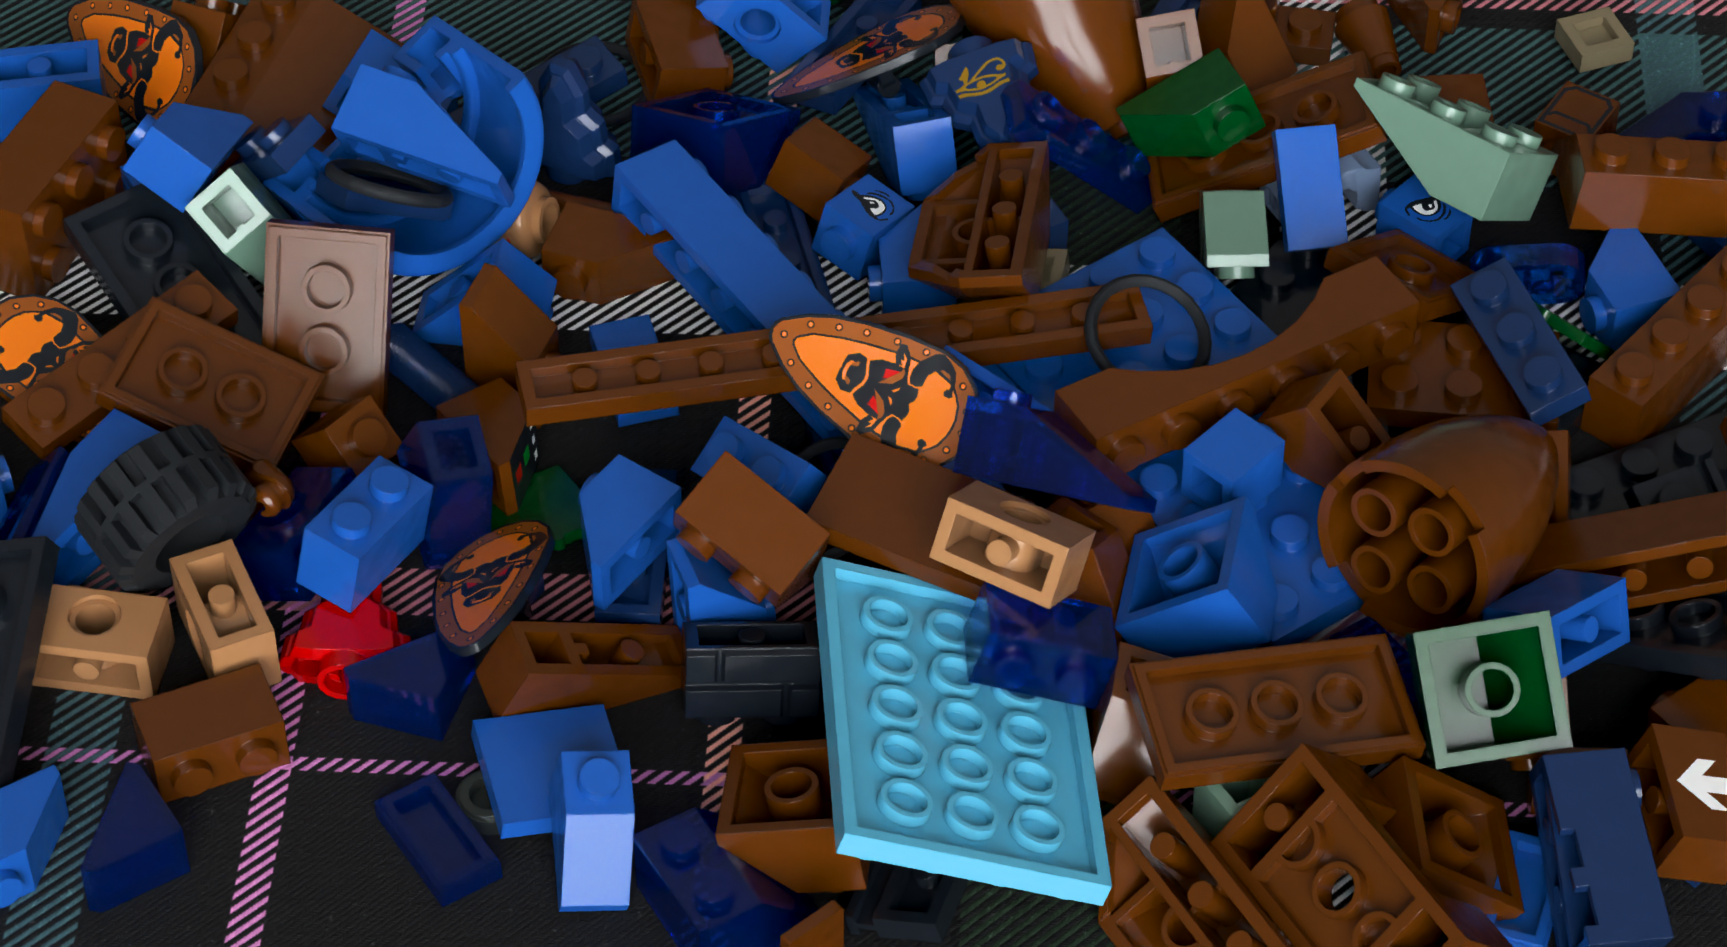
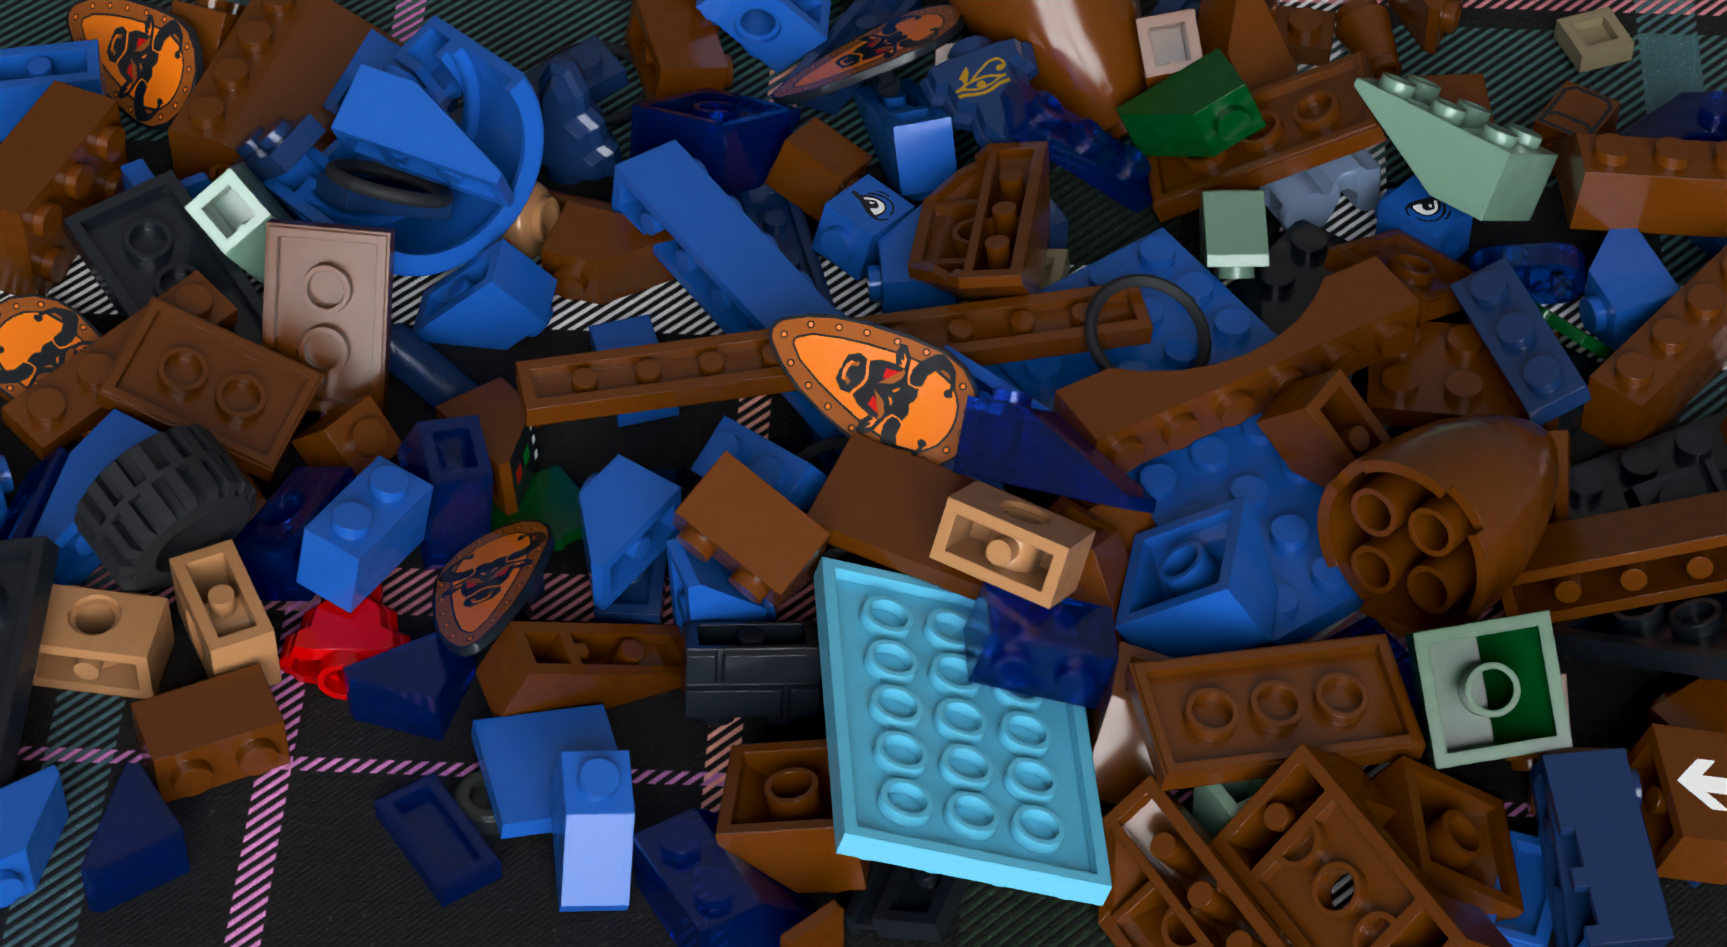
blue slope [122,102,253,213] -> none
reddish brown arm [244,459,295,517] -> none
reddish brown slope [459,263,564,393] -> none
blue brick [1181,408,1285,510] -> none
blue tile [1271,124,1348,253] -> none
blue brick [1483,569,1630,679] -> none

